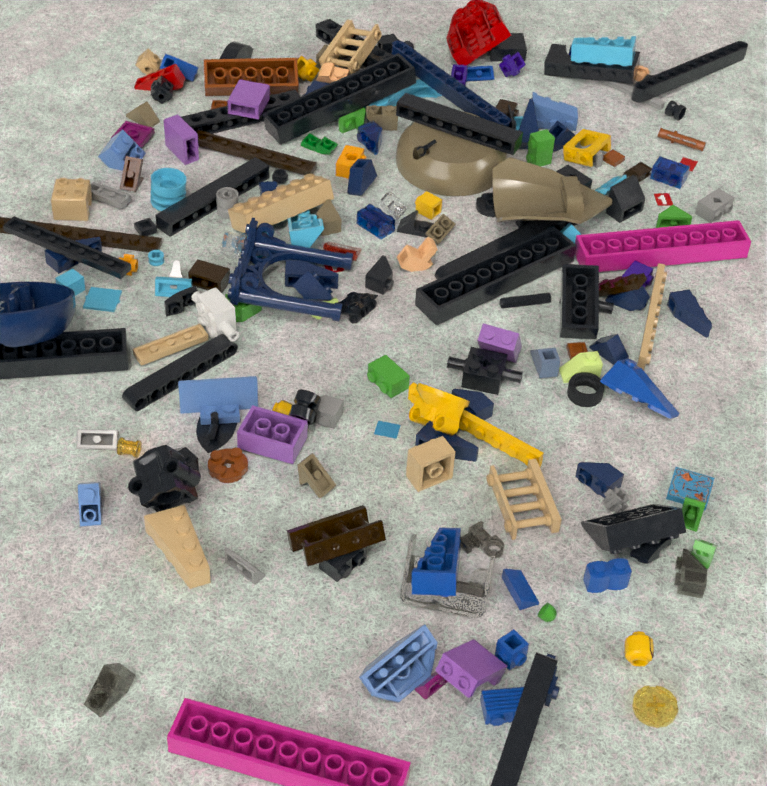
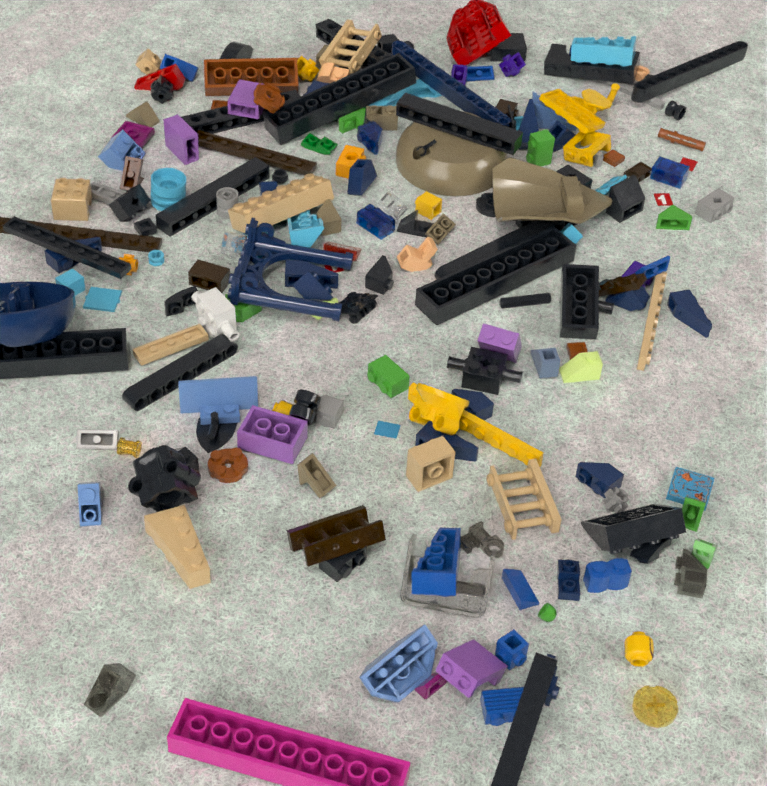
medium azure piece [155,260,192,297] -> none
light grey slope [225,547,266,584] -> none
black tyre [567,372,604,407] -> none
dark pink brick [575,220,751,272] -> none
dark blue slope [589,334,629,365] -> none
blue wedge [600,358,680,419] -> none
none -> black brick [109,184,151,222]
none -> dark orange plate [253,82,285,113]
none -> yellow plate [539,83,620,134]
none -> dark blue slope [557,559,580,601]
none -> blue slope [633,255,670,279]

